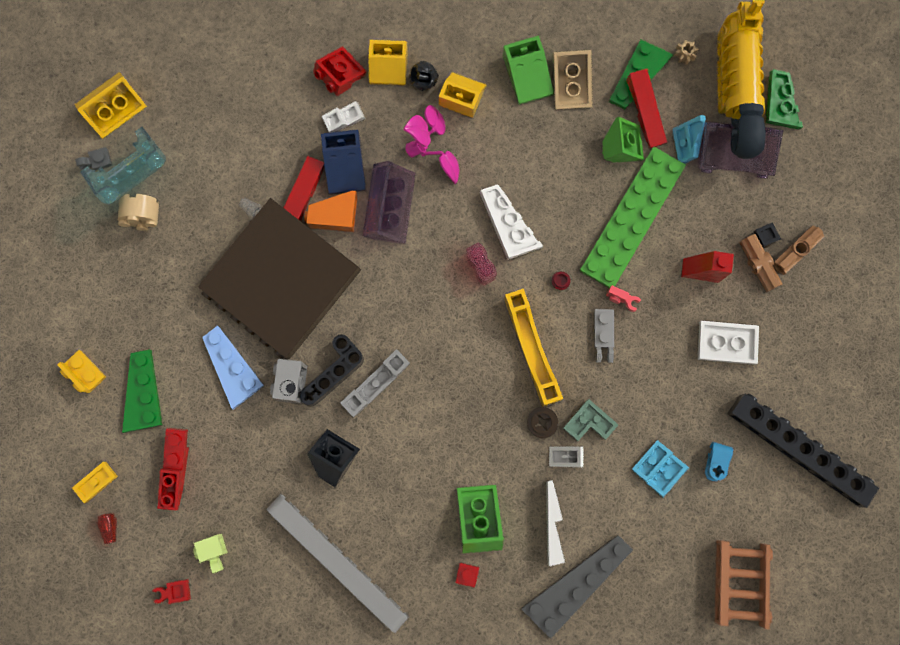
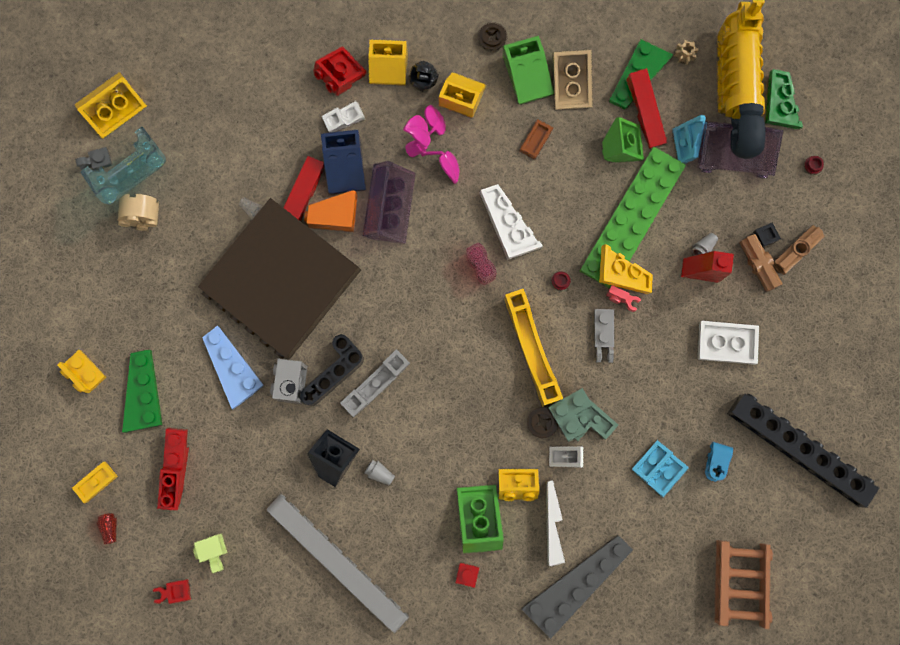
none -> light grey cone [364,460,395,486]
none -> dark brown gear [478,23,507,51]
none -> yellow bracket [498,469,539,501]
none -> dark orange tile [519,119,553,160]
none -> sand green plate [548,388,593,442]
none -> yellow wing [599,244,653,294]
none -> light grey cone [691,233,718,256]
none -> dark red plate [804,156,824,174]

